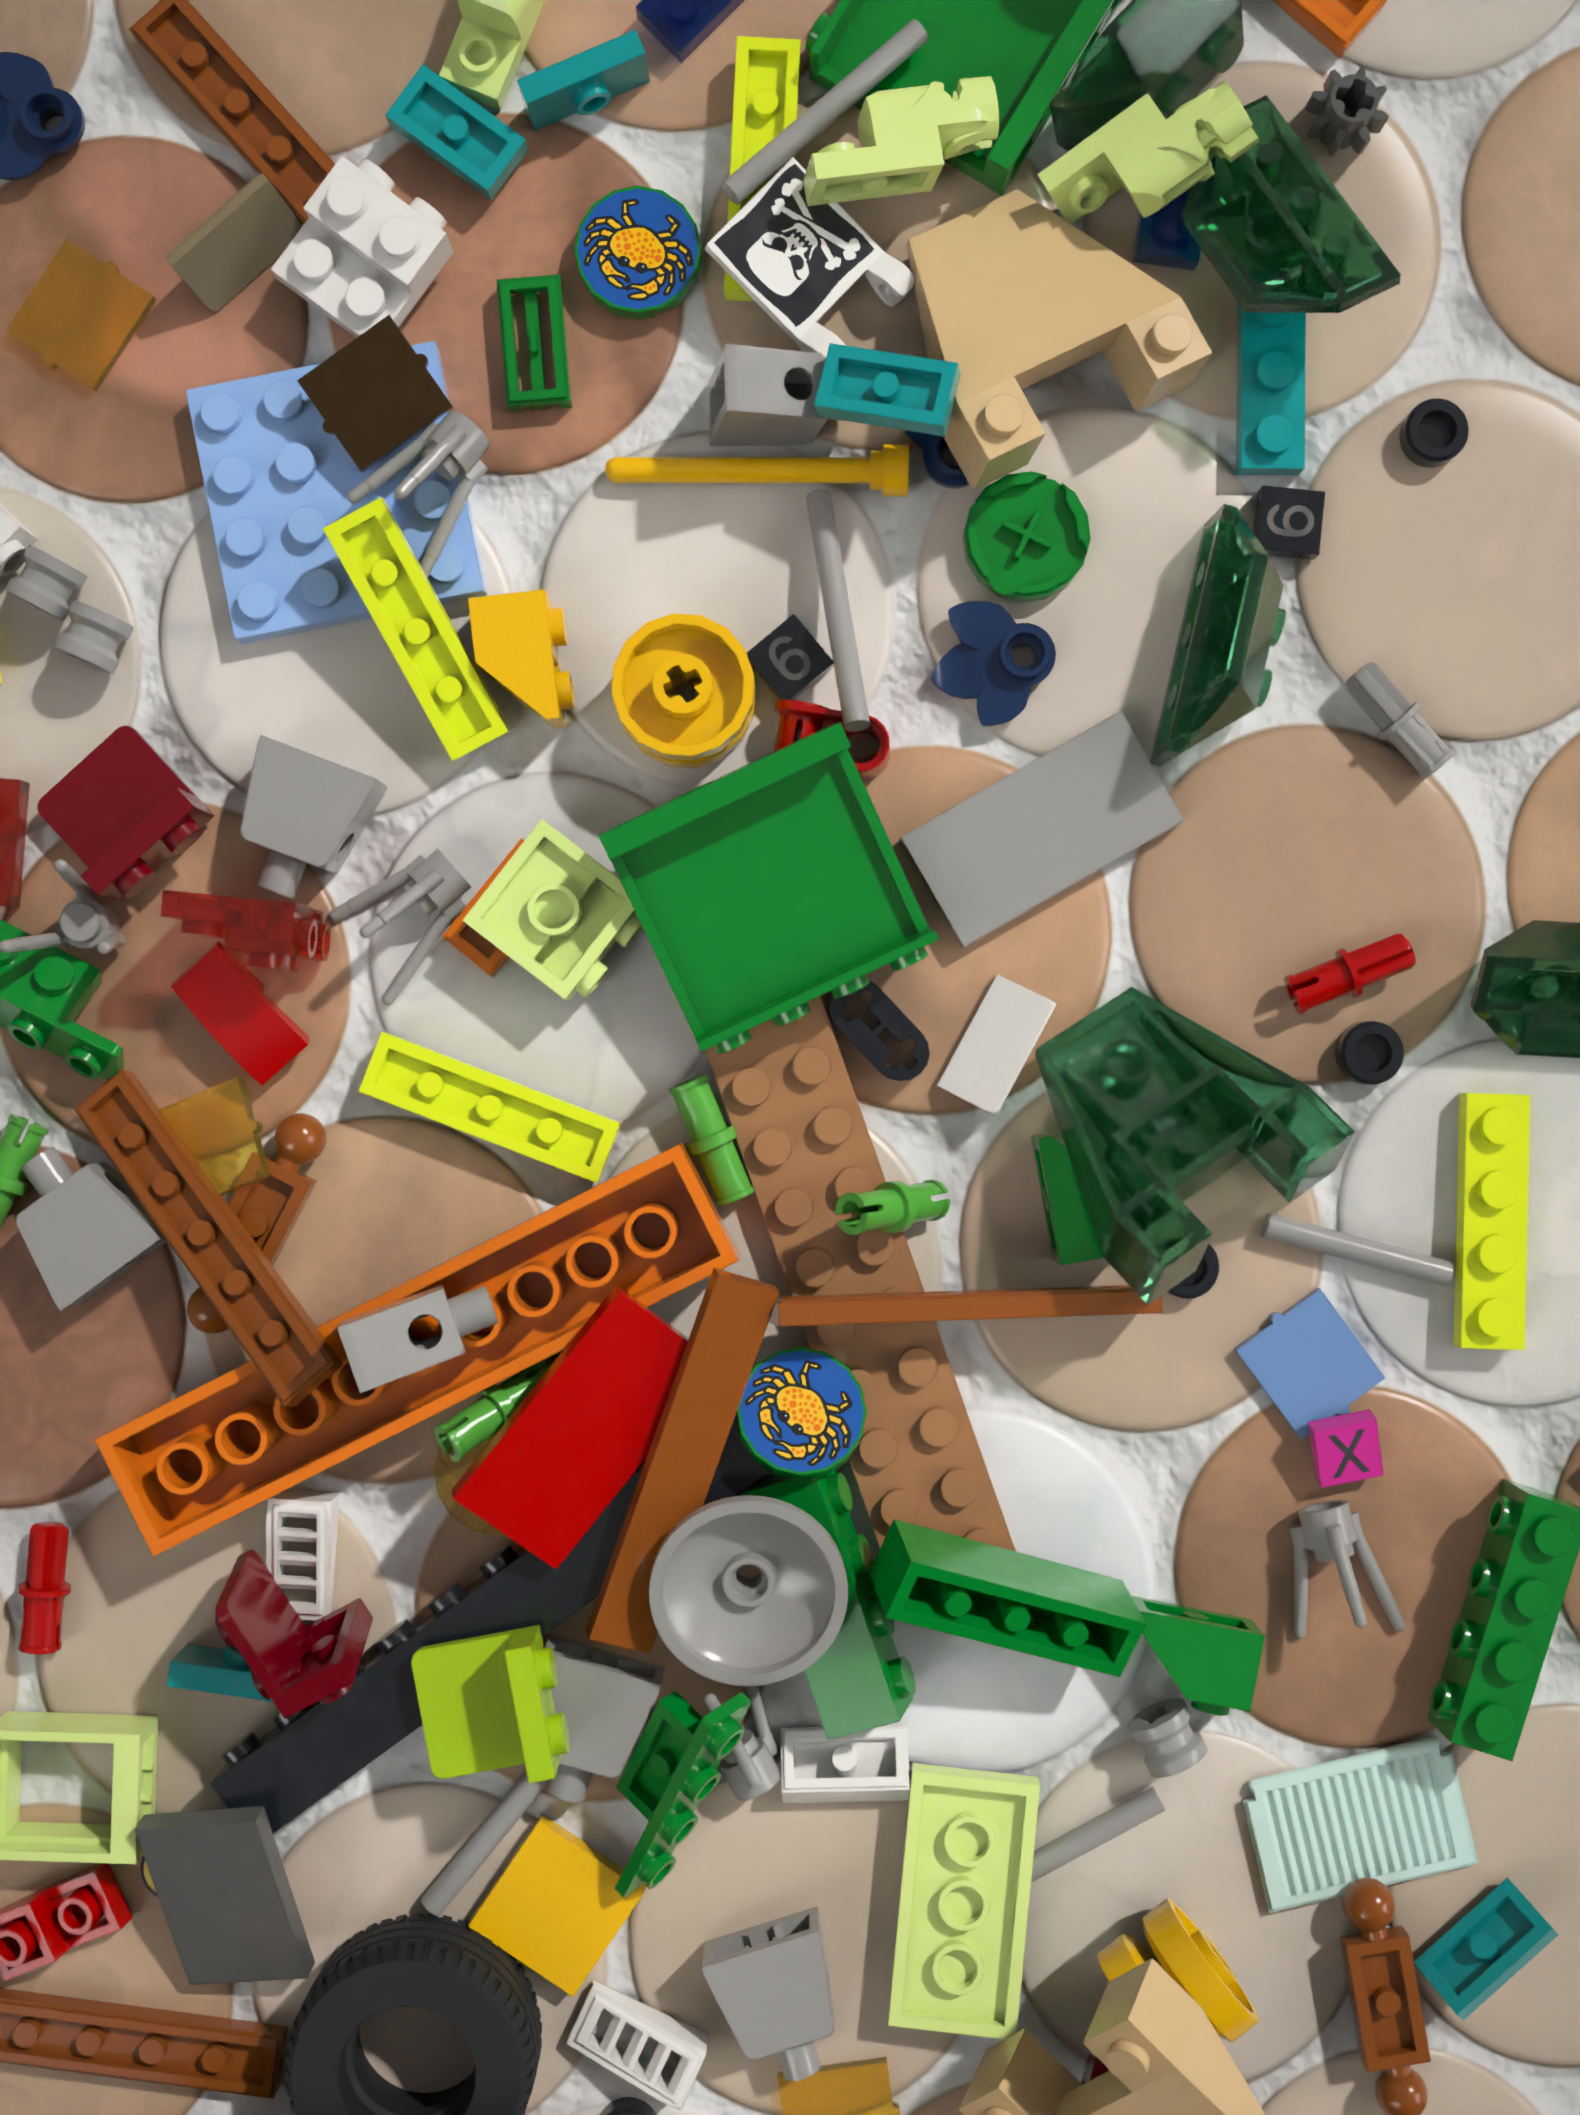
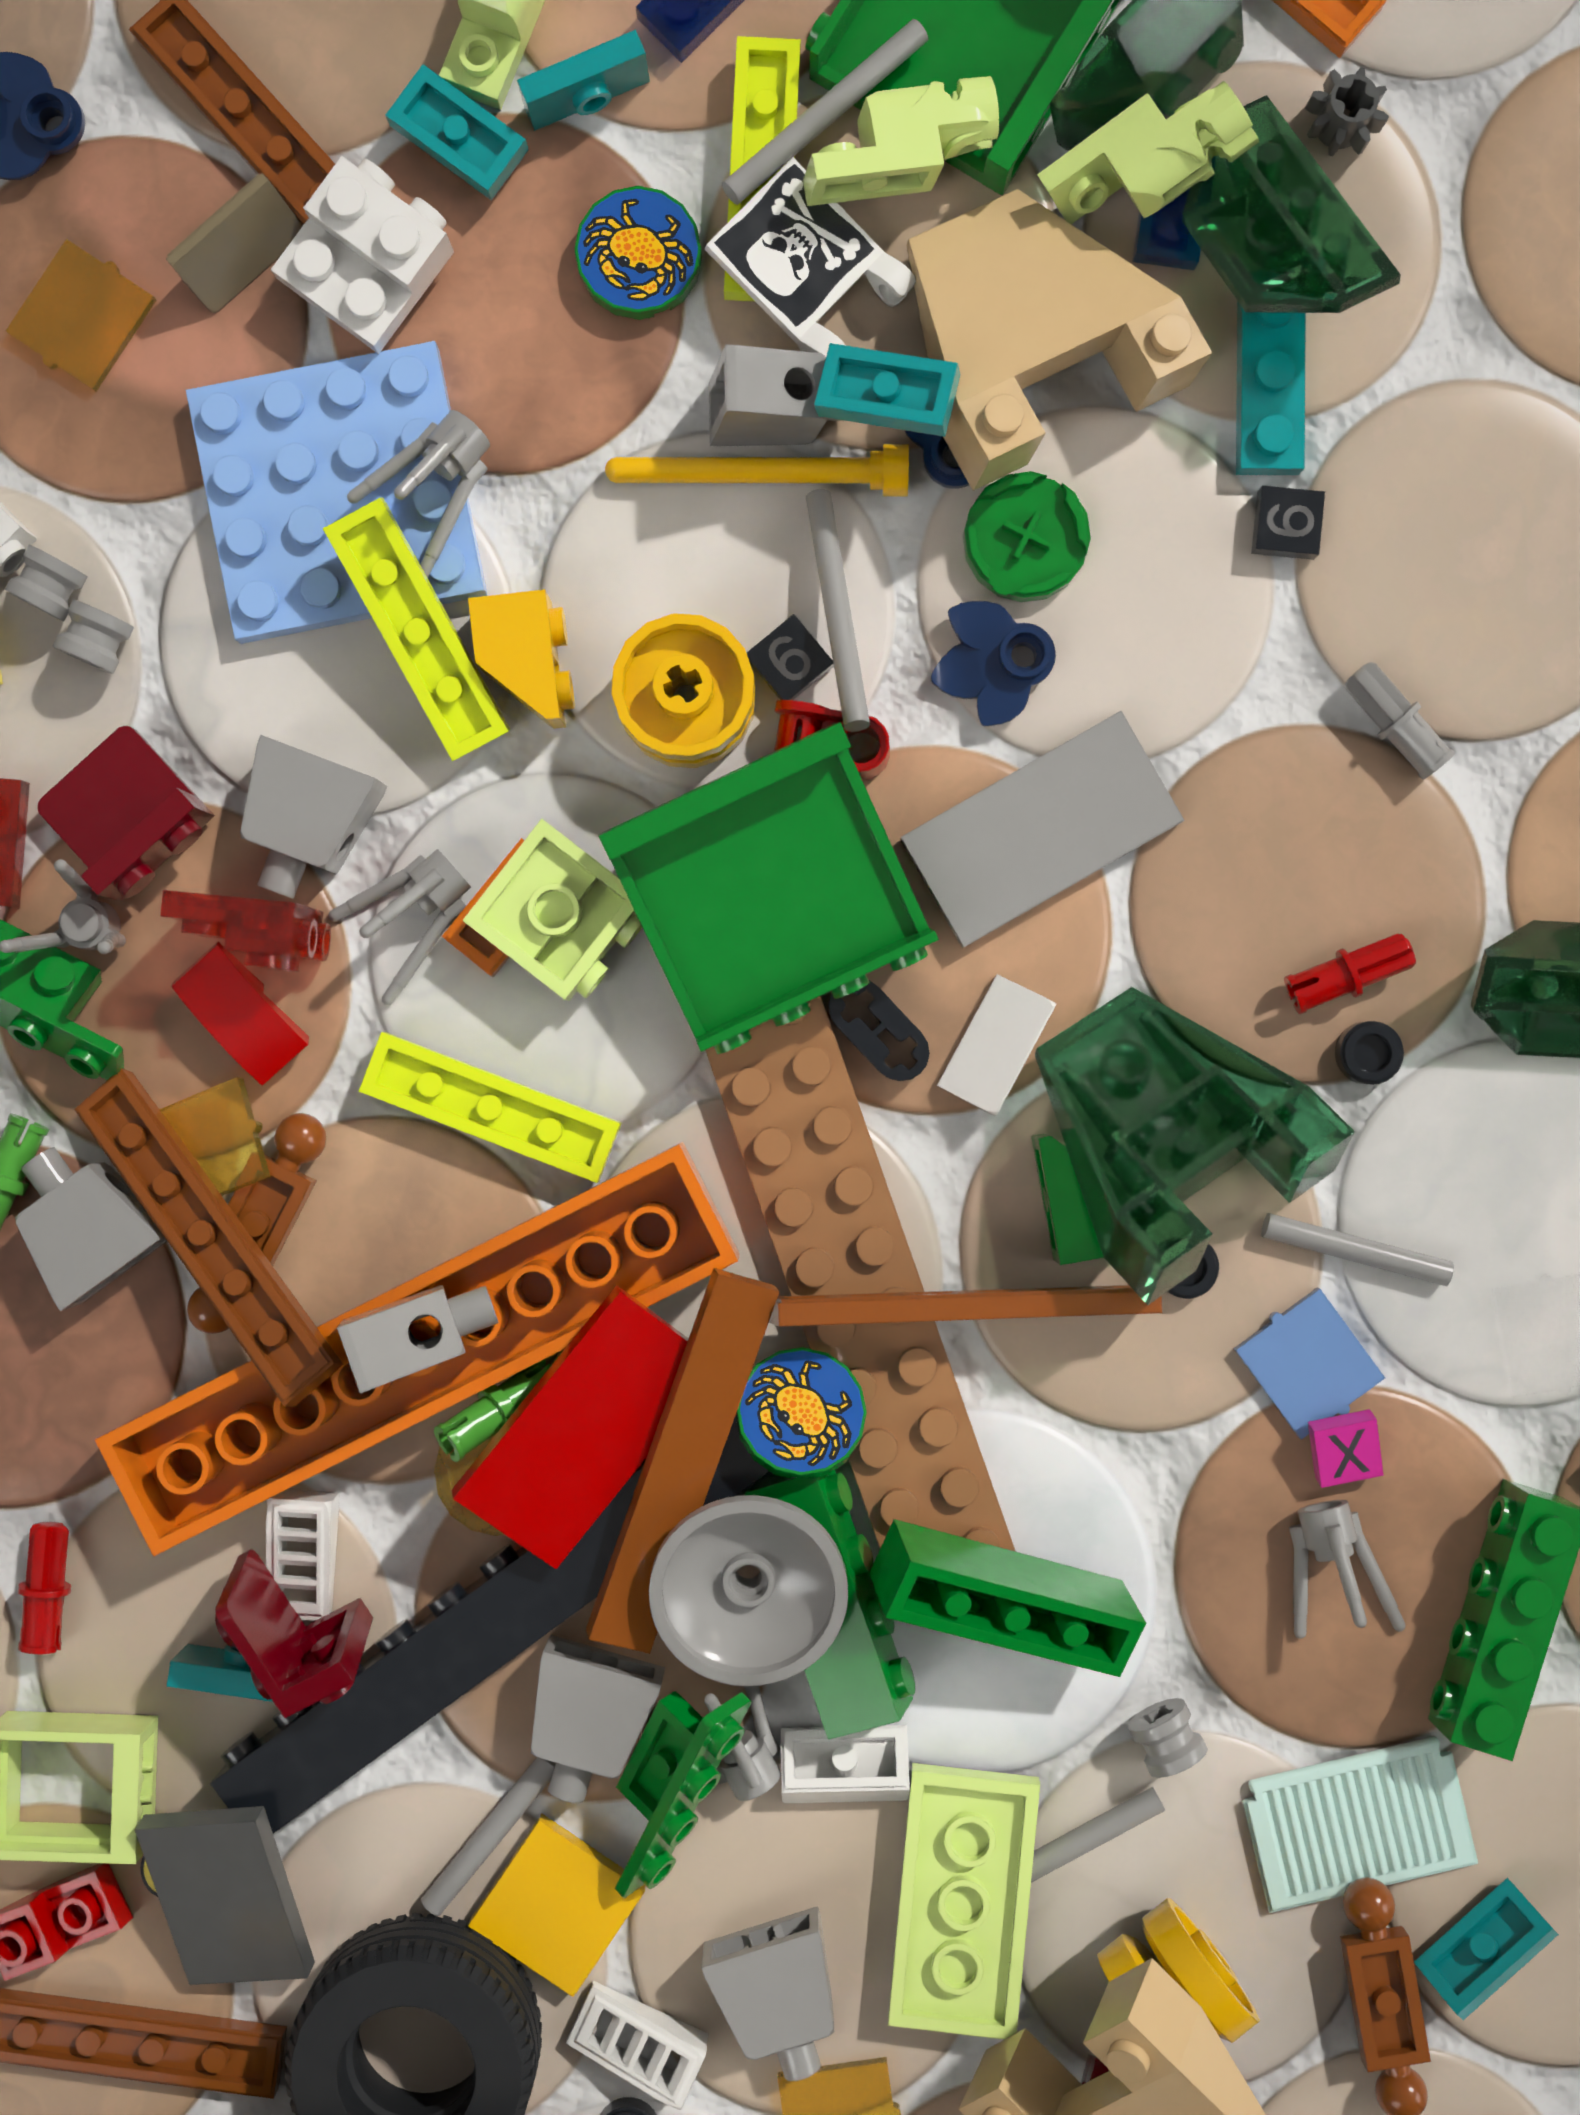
dark brown piece [297,315,454,473] -> none
lime bracket [411,1625,570,1783] -> none
green tile [497,274,572,412] -> none
bright green pin [669,1074,755,1206] -> none
bright green pin [835,1180,950,1235] -> none
green slope [1131,1596,1265,1716] -> none
clear green wedge [1150,504,1286,767] -> none
black tile [1399,398,1469,468] -> none
neon yellow plate [1453,1093,1530,1350] -> none

